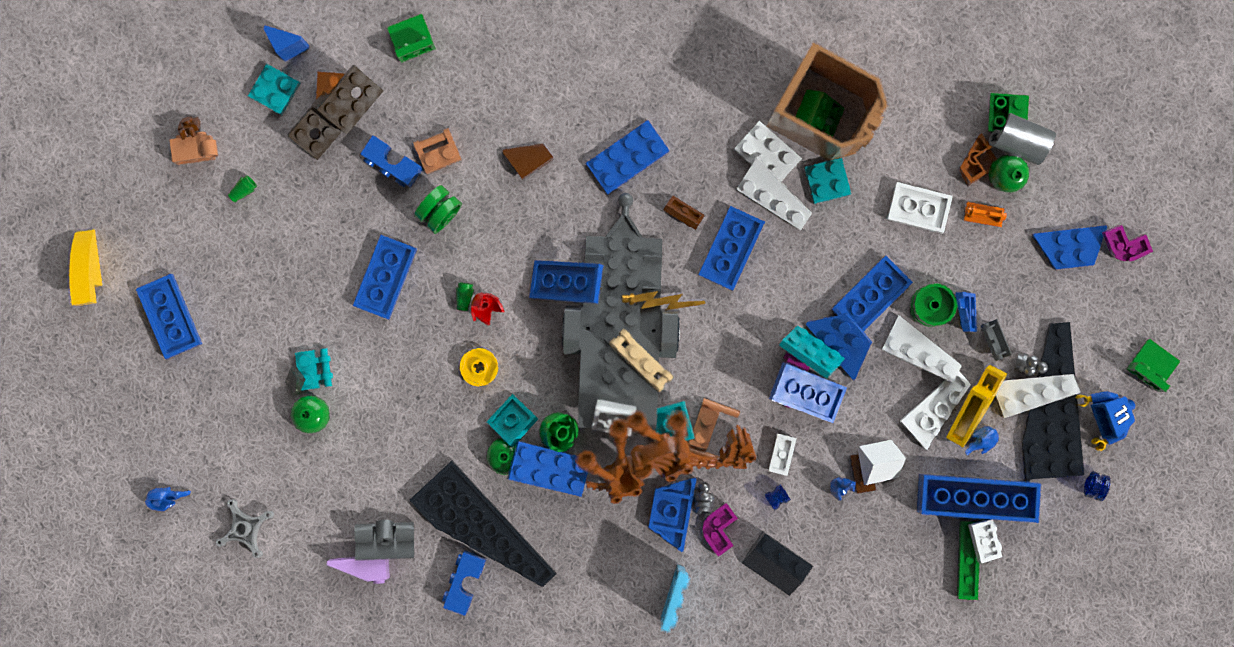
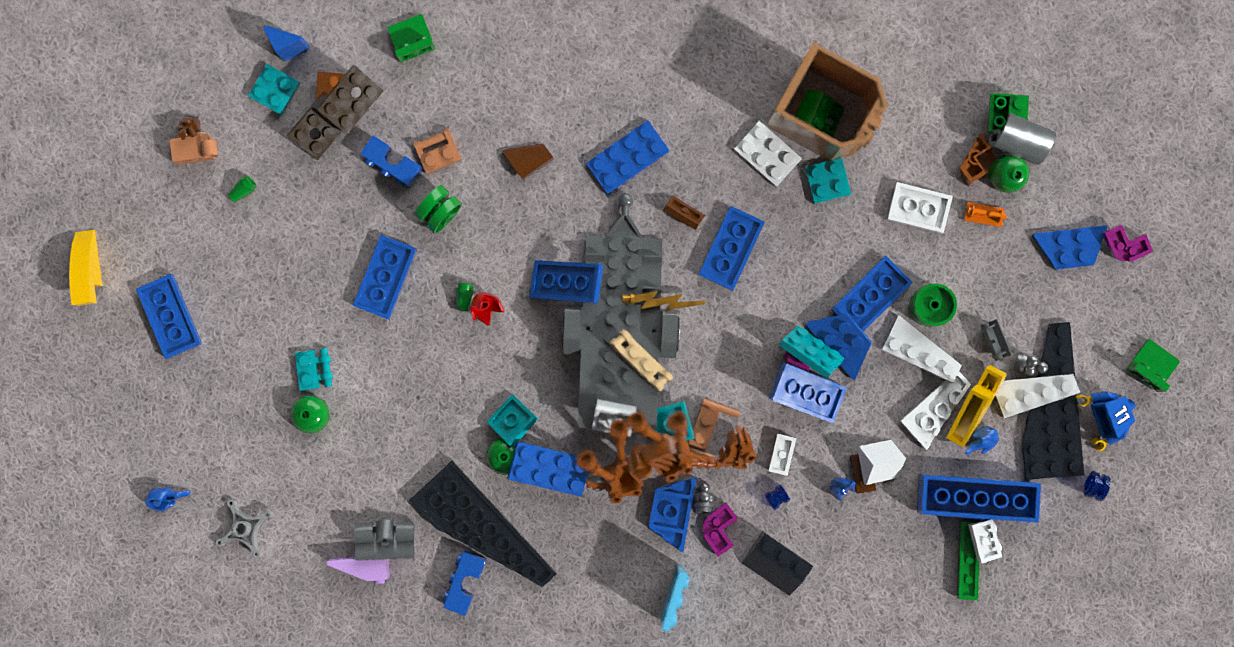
clear smoke tile [285,367,306,395] -> none
yellow plate [459,348,499,386] -> none
green cylinder [539,412,578,452] -> none
white wing [737,156,812,230] -> none
blue wing [955,292,977,332] -> none

